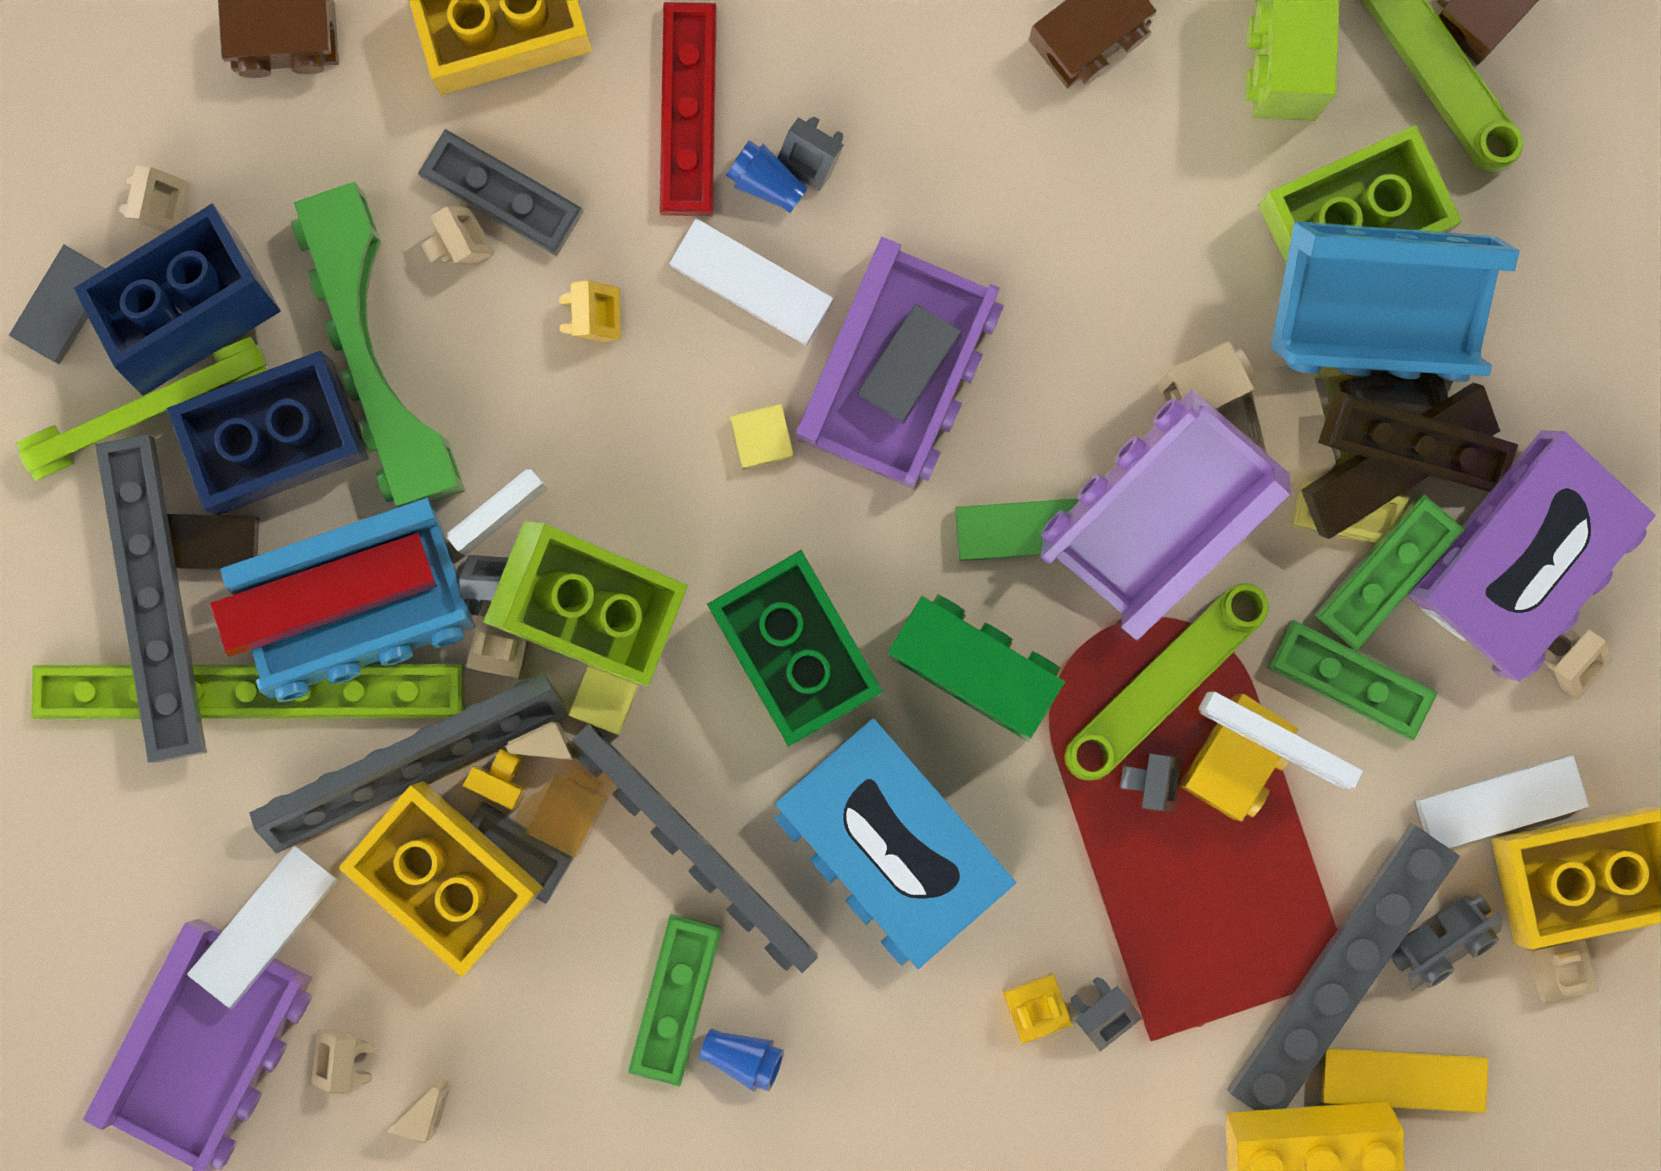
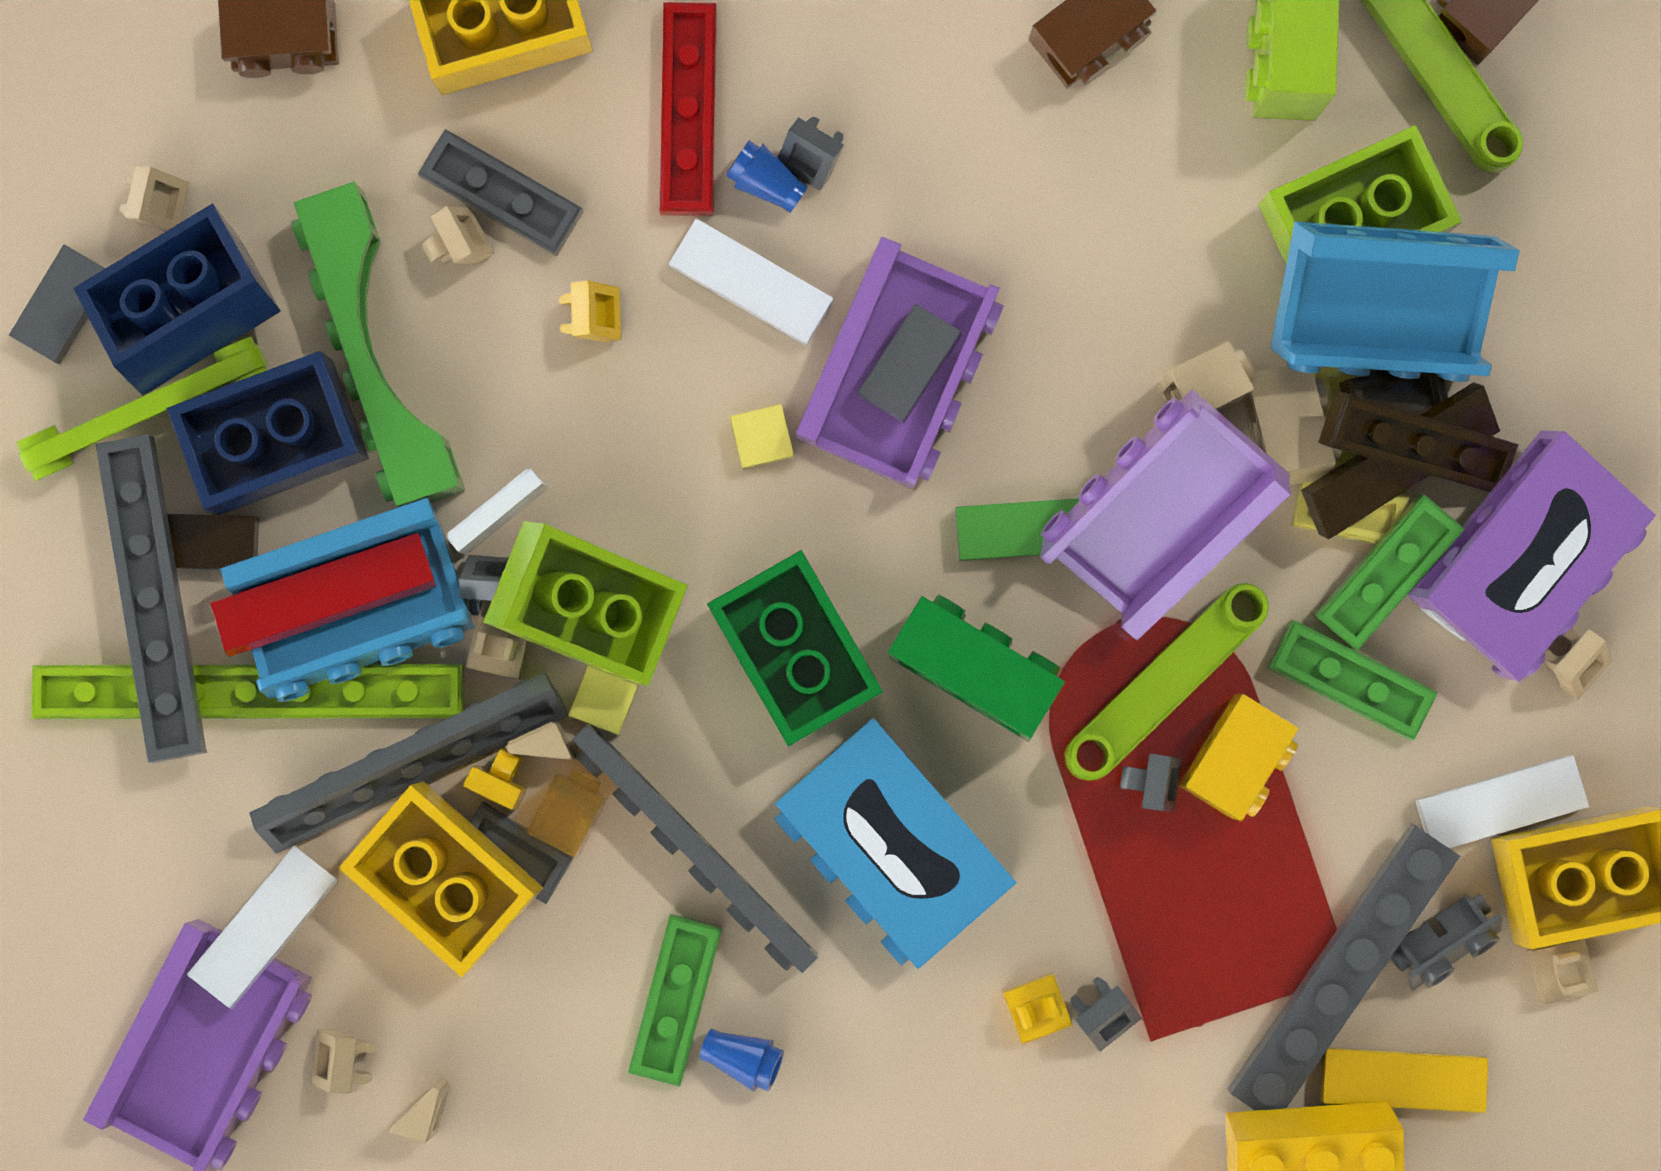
white tile [1198,692,1363,789] -> none

